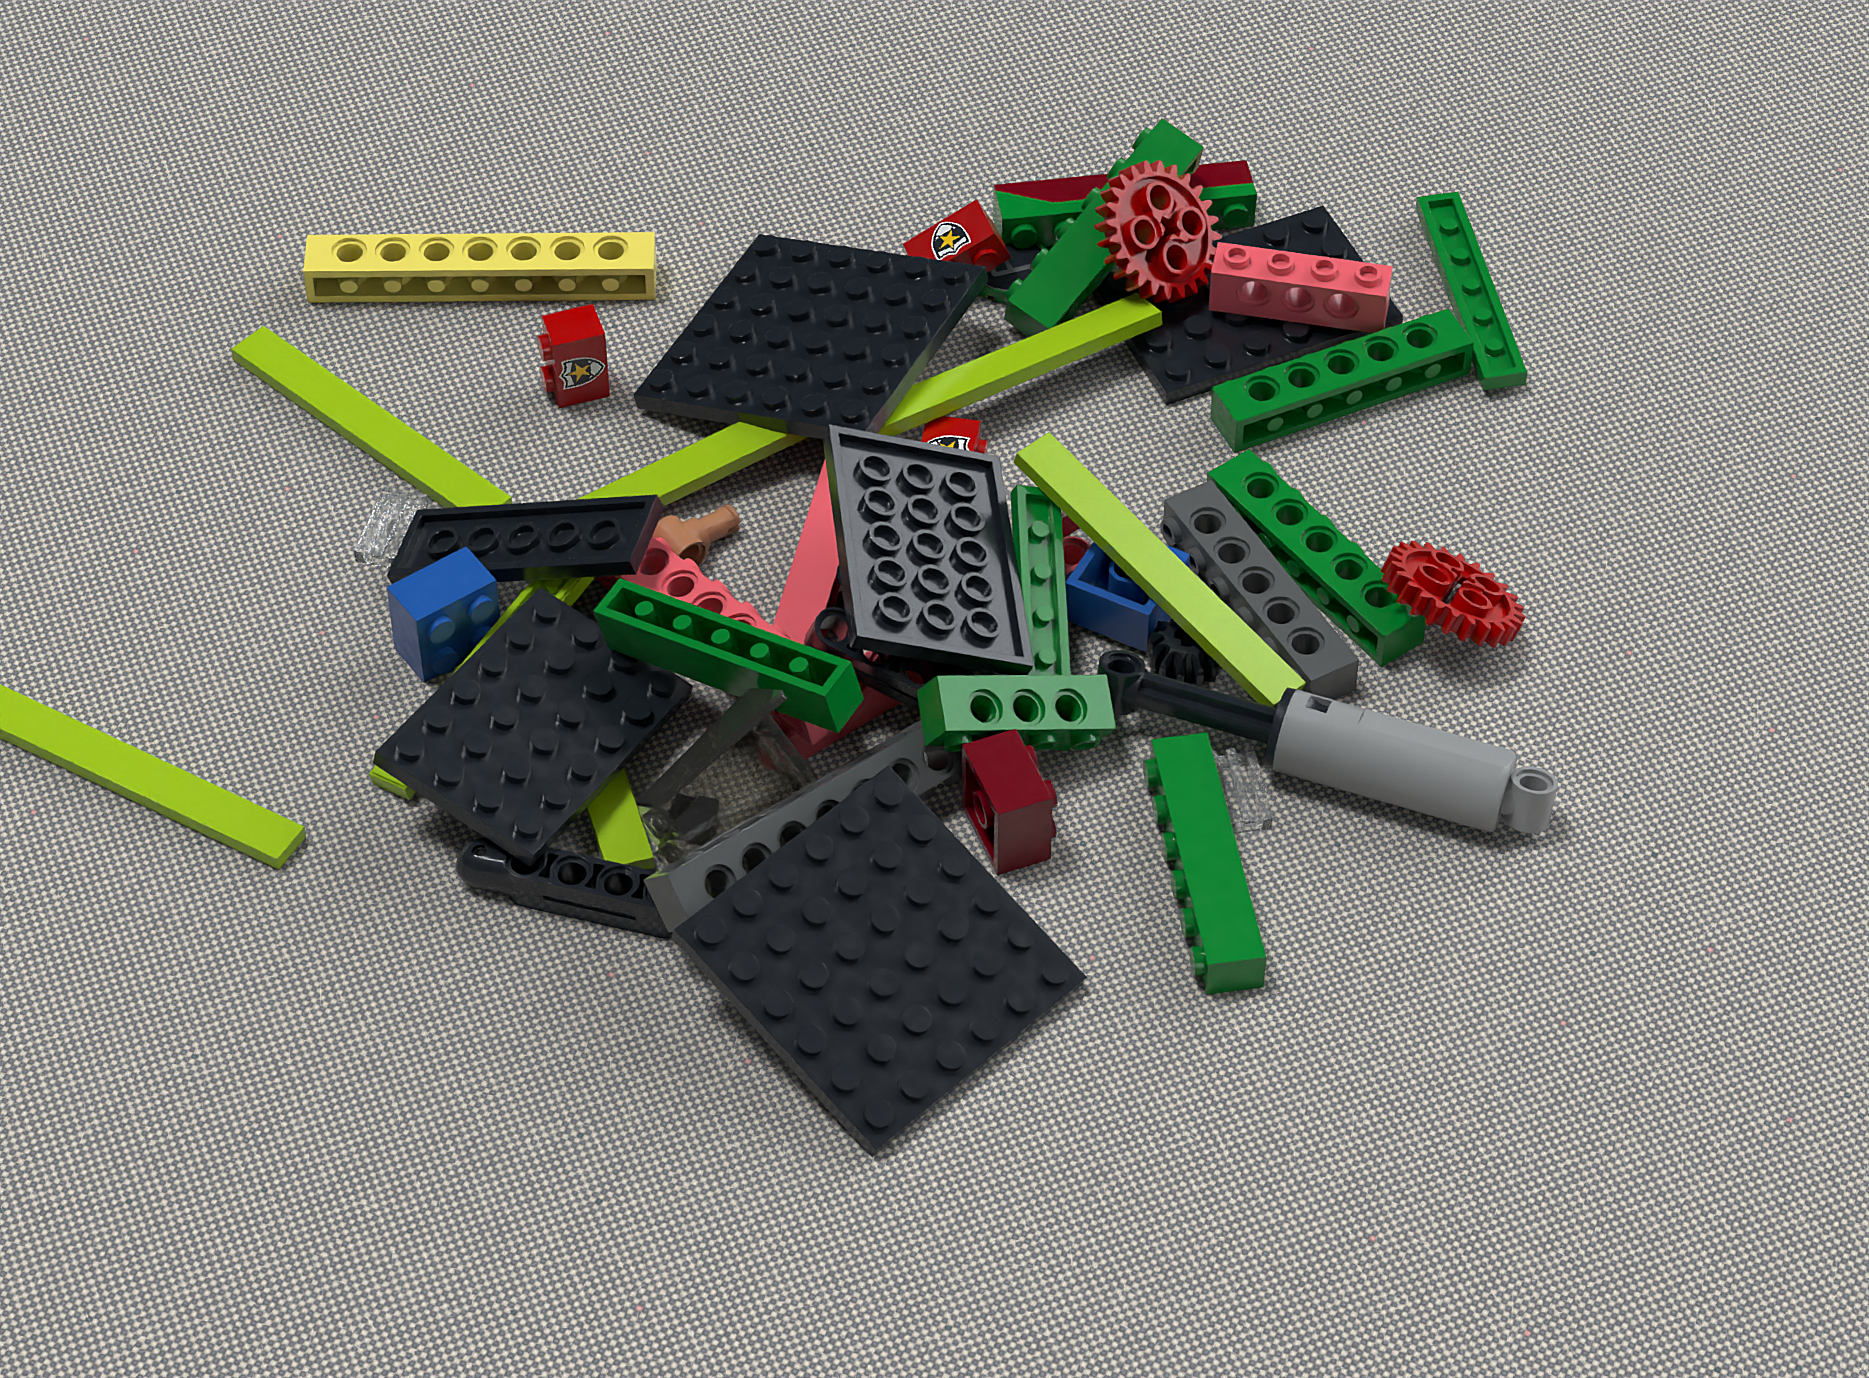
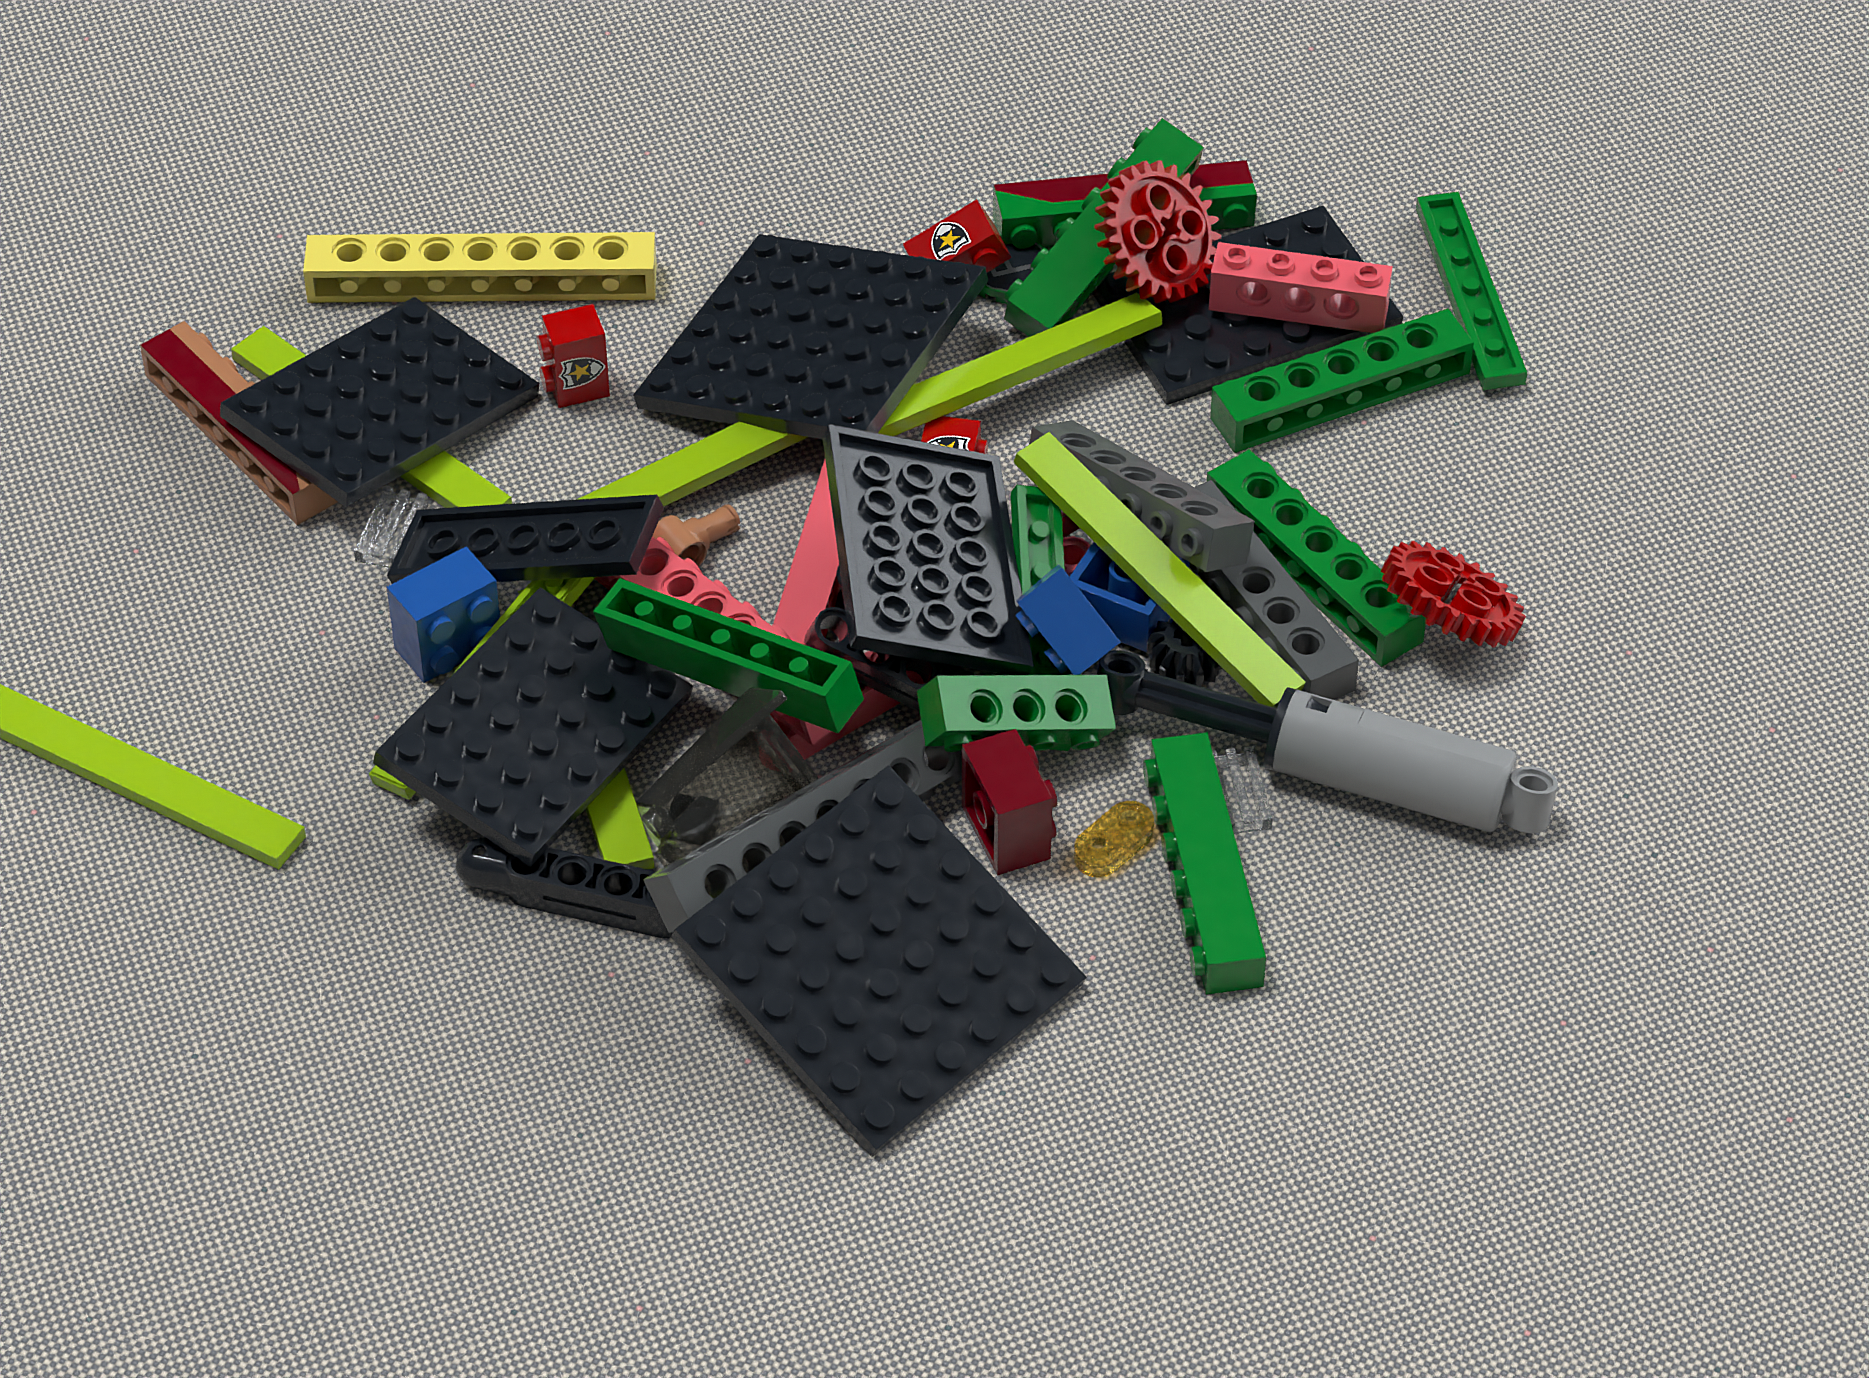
none -> nougat brick [140,321,338,525]
none -> black plate [220,297,540,507]
none -> blue slope [1015,564,1121,675]
none -> dark grey brick [1029,420,1255,572]
none -> clear yellow plate [1074,801,1154,878]

